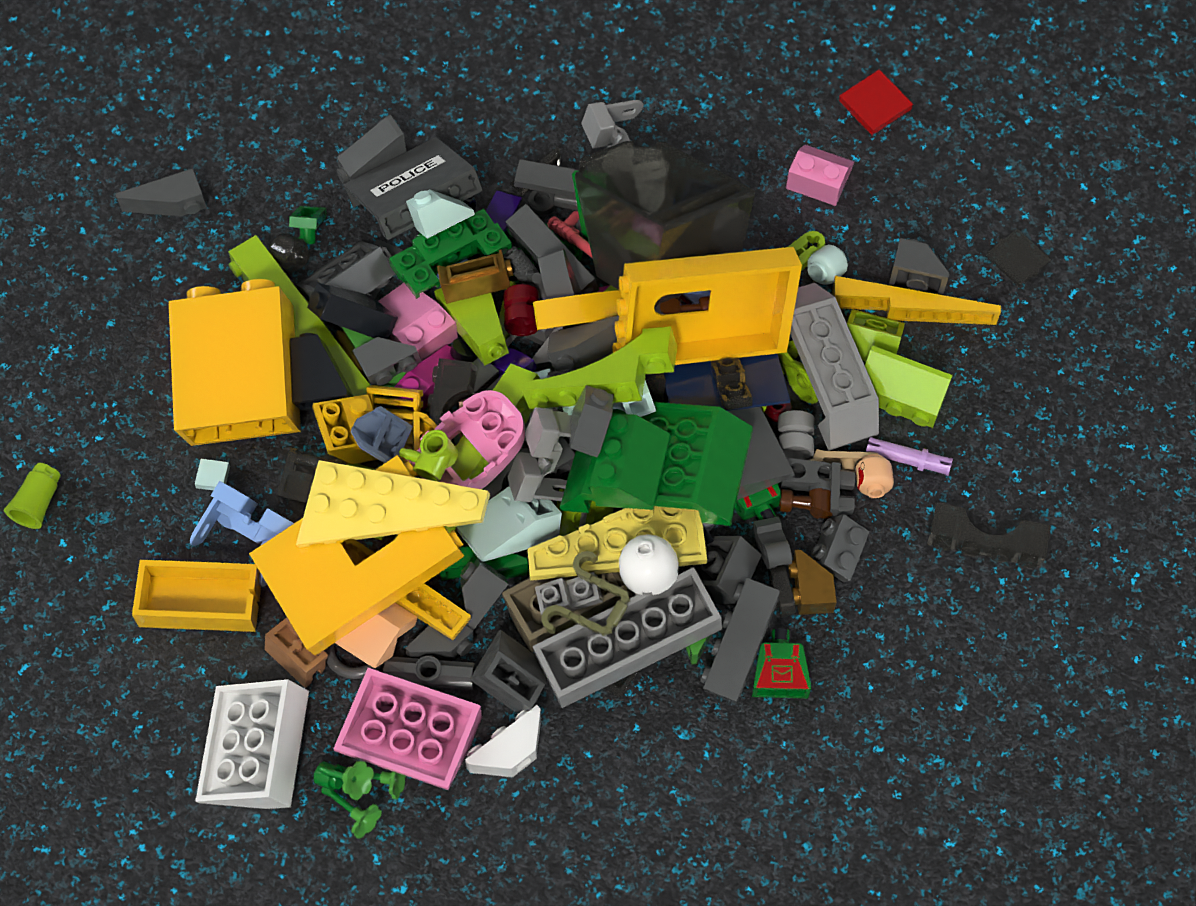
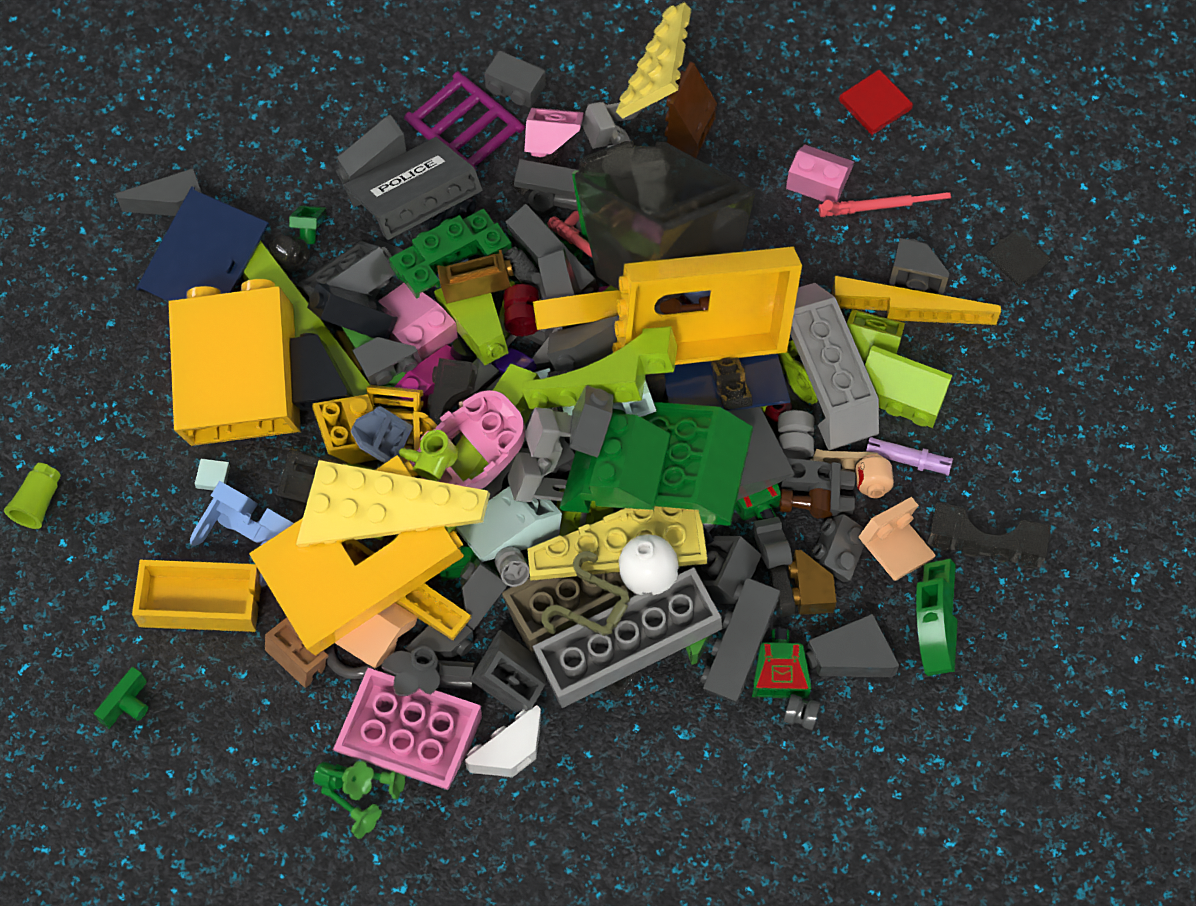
white slope [196,679,309,809] -> none
light aqua slope [406,190,475,238] -> none
dark purple slope [486,191,522,236] -> none
light grey slope [535,572,603,615] -> none
lime beam [788,231,825,271] -> none
light aqua head [807,245,848,285] -> none
none -> green tile [94,666,149,729]
none -> dark blue piece [136,186,269,302]
none -> dark grey plate [382,646,440,696]
none -> magenta bar [404,71,525,171]
none -> dark grey piece [484,50,546,108]
none -> light grey wheel [494,547,530,587]
none -> bright pink slope [524,108,584,157]
none -> light yellow wing [616,2,691,119]
none -> reddish brown slope [664,62,717,158]
none -> dark grey wheel [784,694,820,731]
none -> dark grey slope [805,614,899,677]
none -> coral piece [818,193,951,217]
none -> light nougat bracket [858,497,935,580]
none -> green slope [916,559,958,676]

